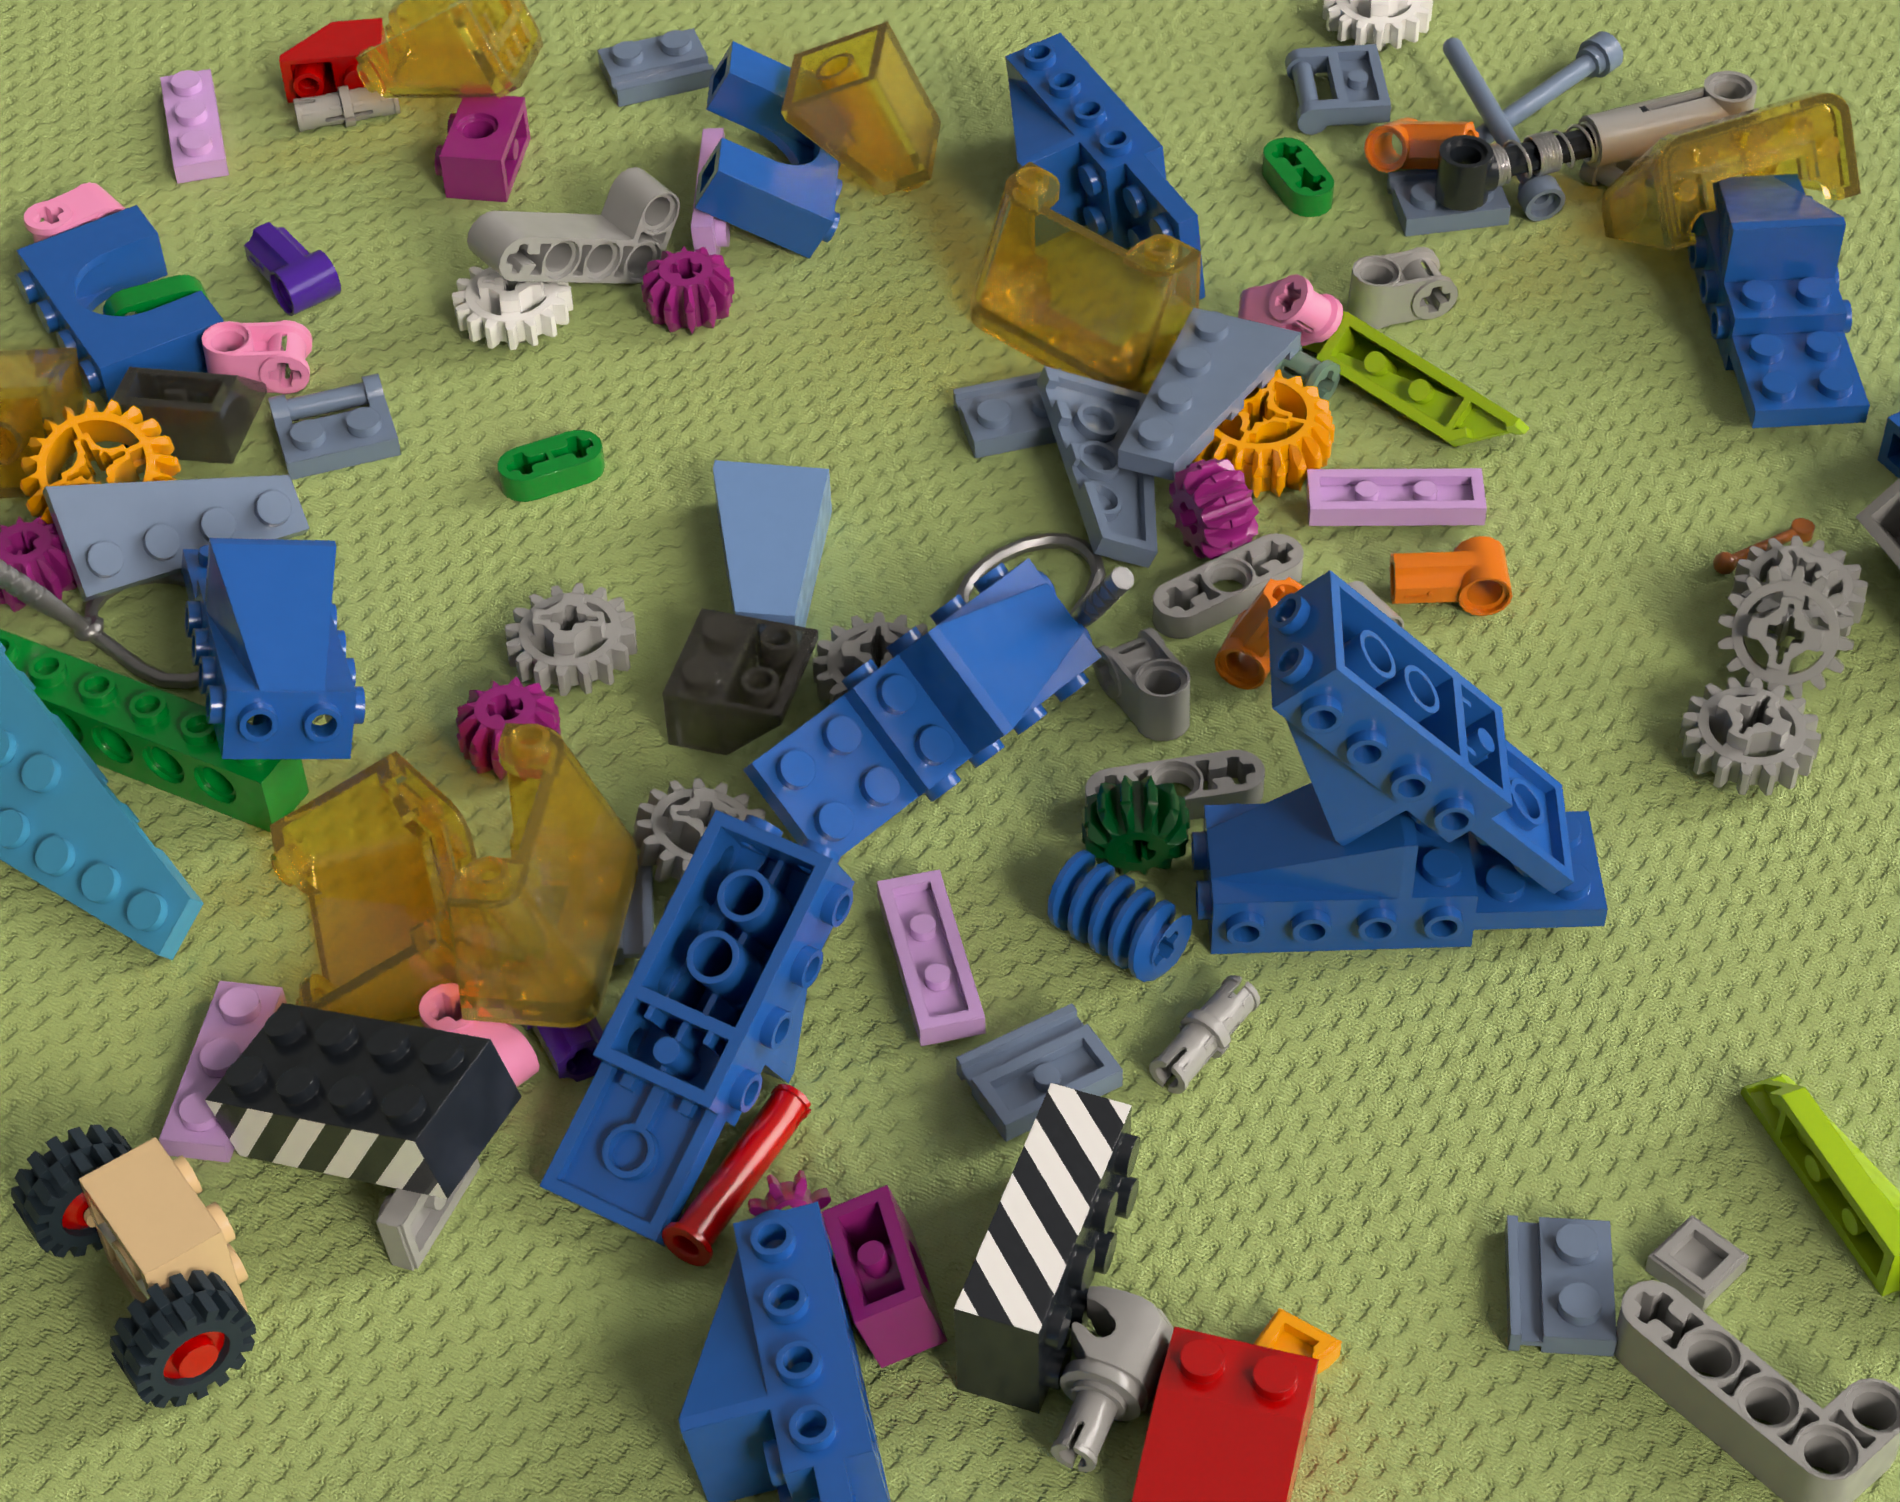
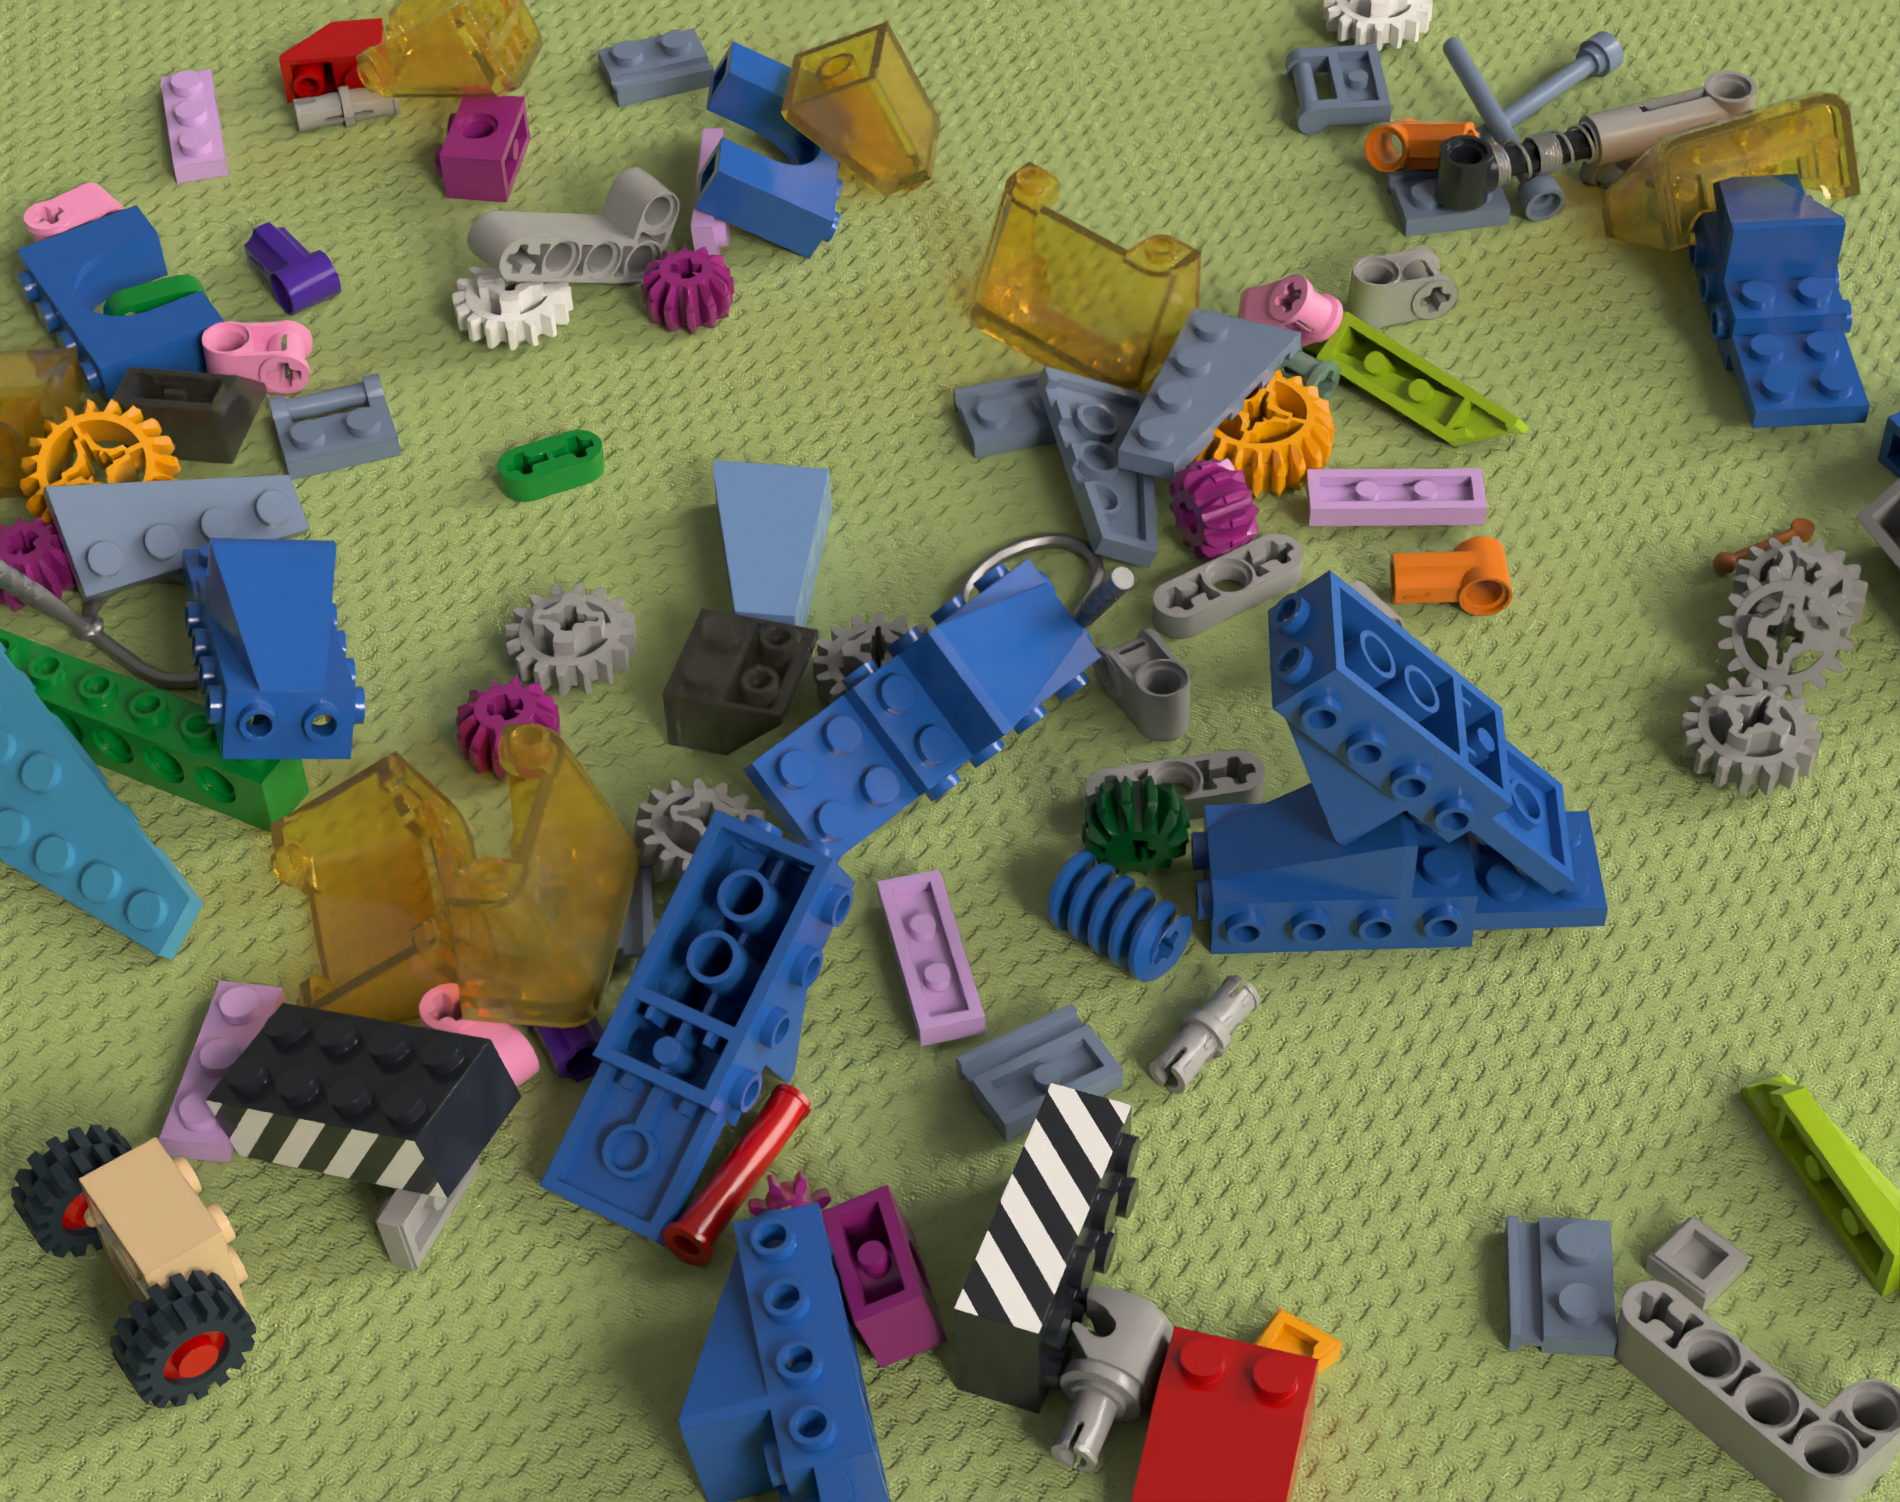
blue wedge [1005,33,1205,306] -> none
orange piece [1214,577,1304,690] -> none
green beam [1262,137,1334,217] -> none

